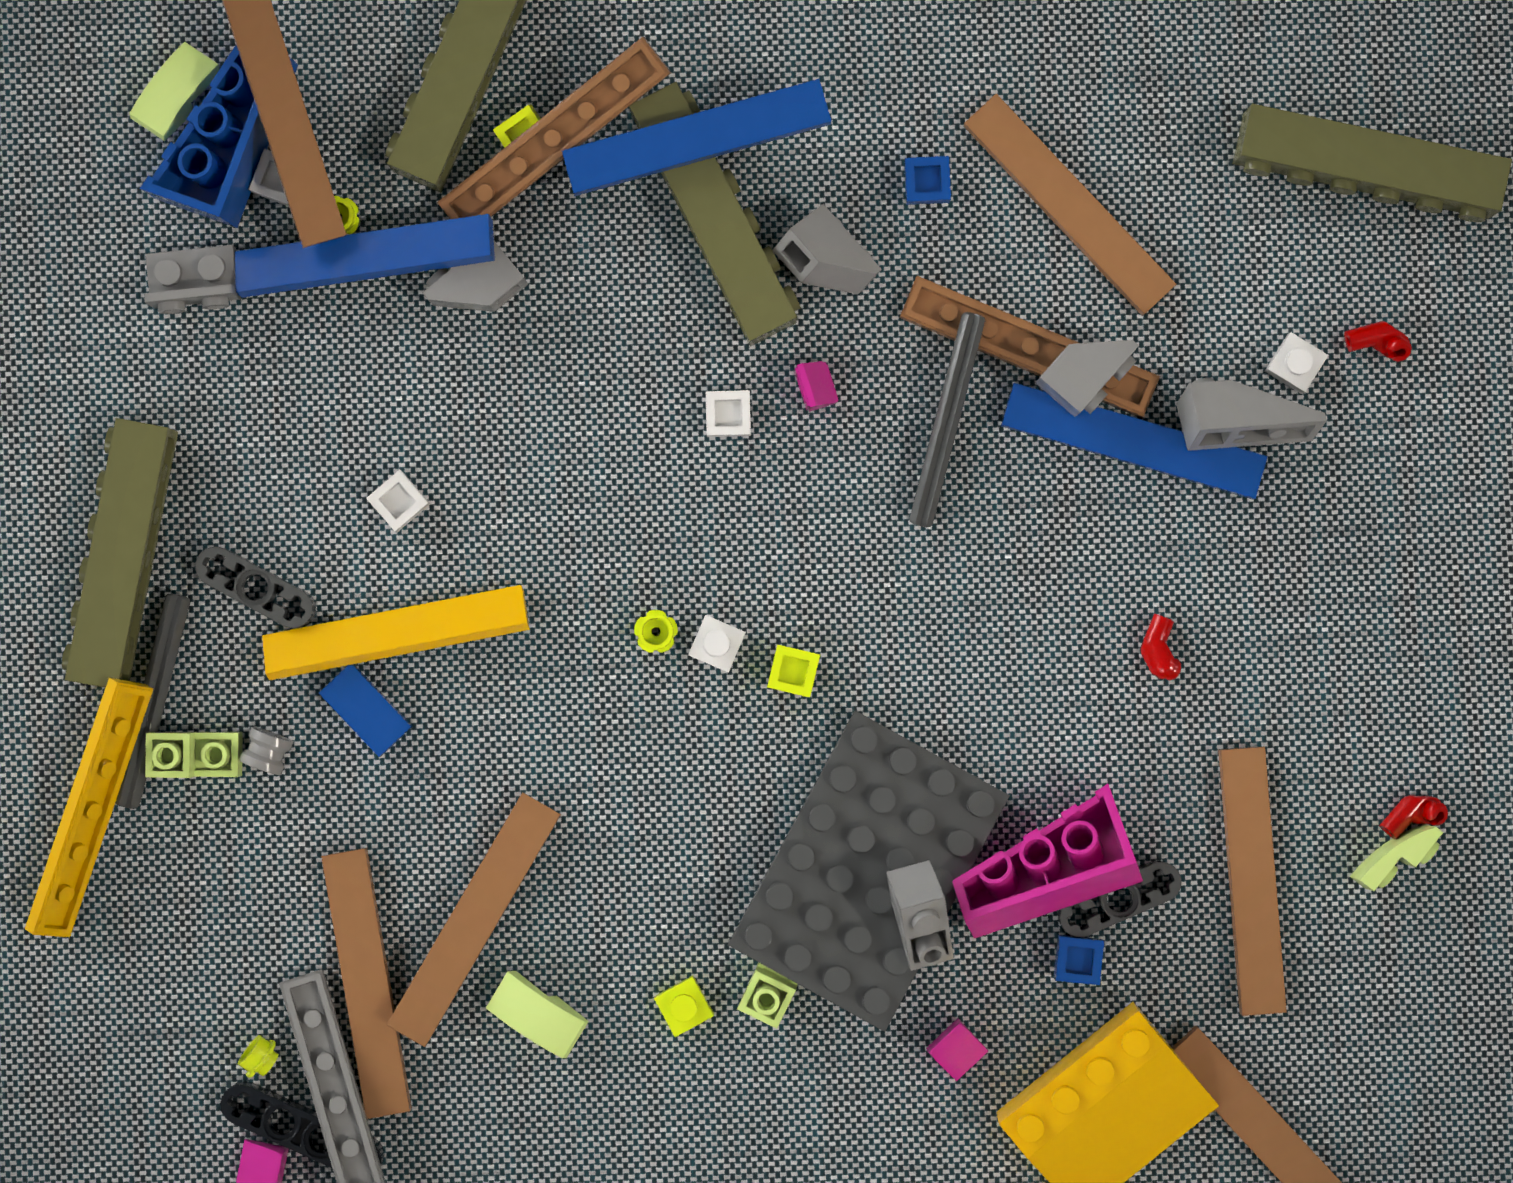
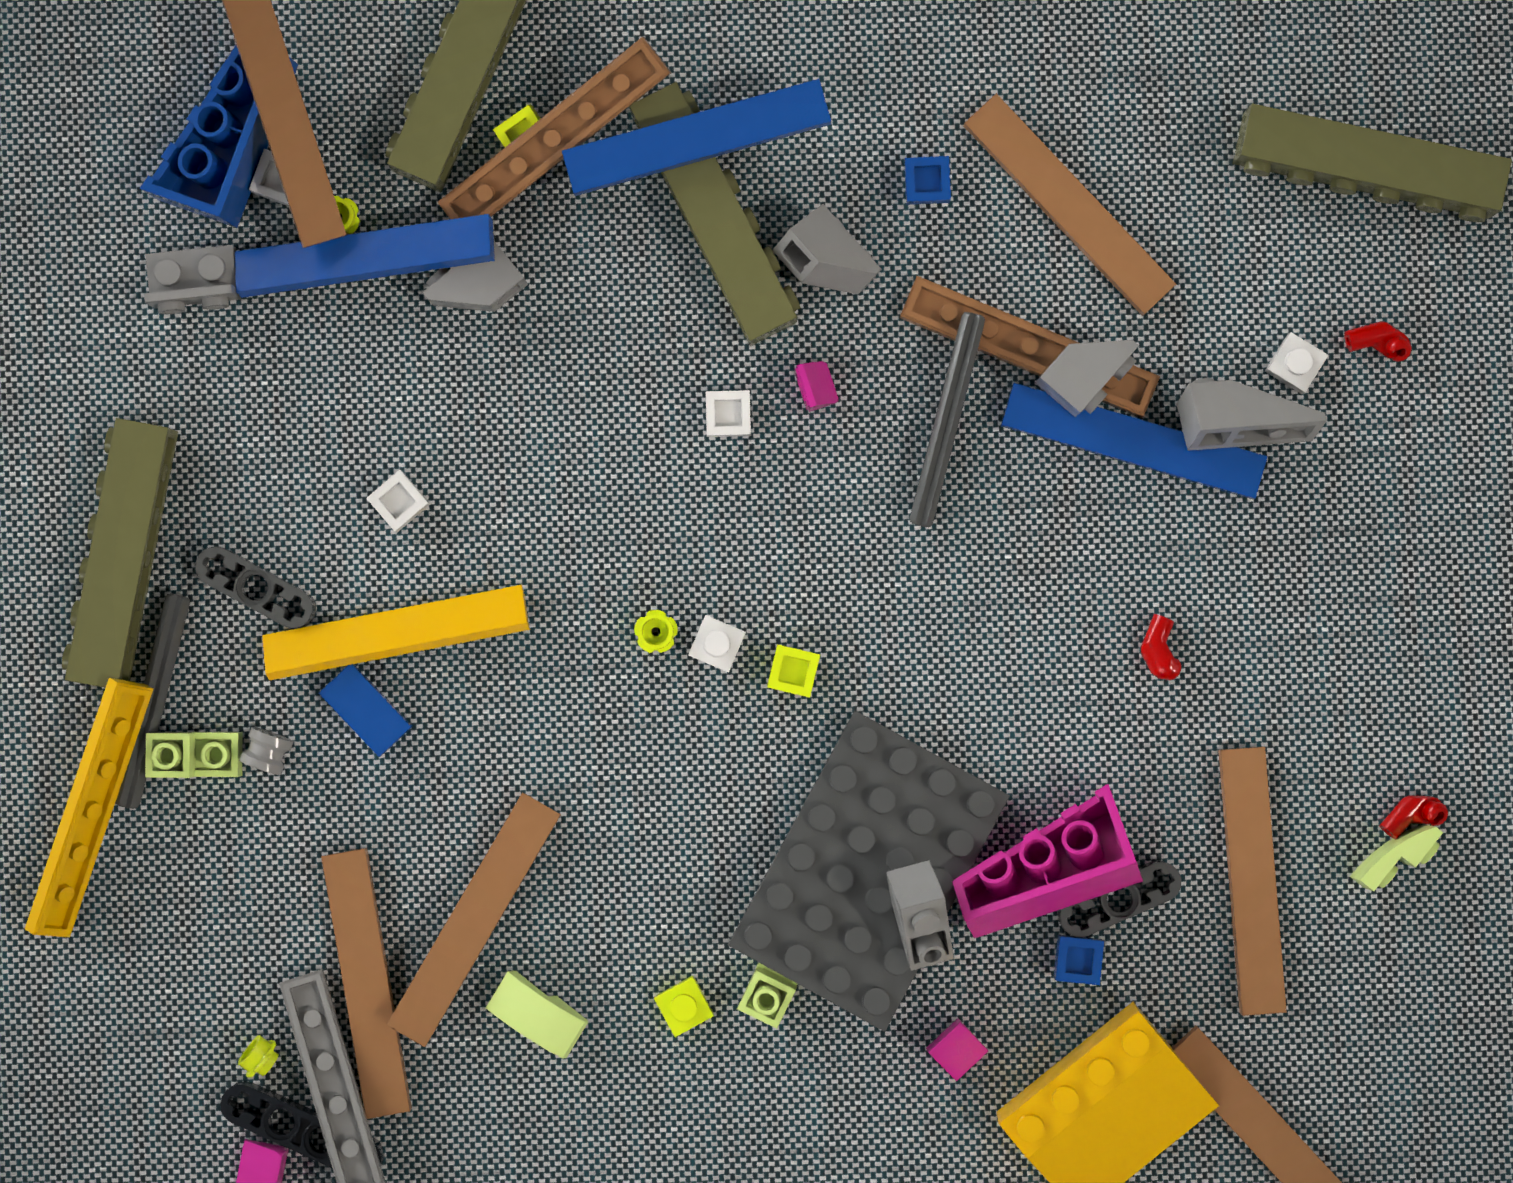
yellowish green slope [129,42,219,141] -> none

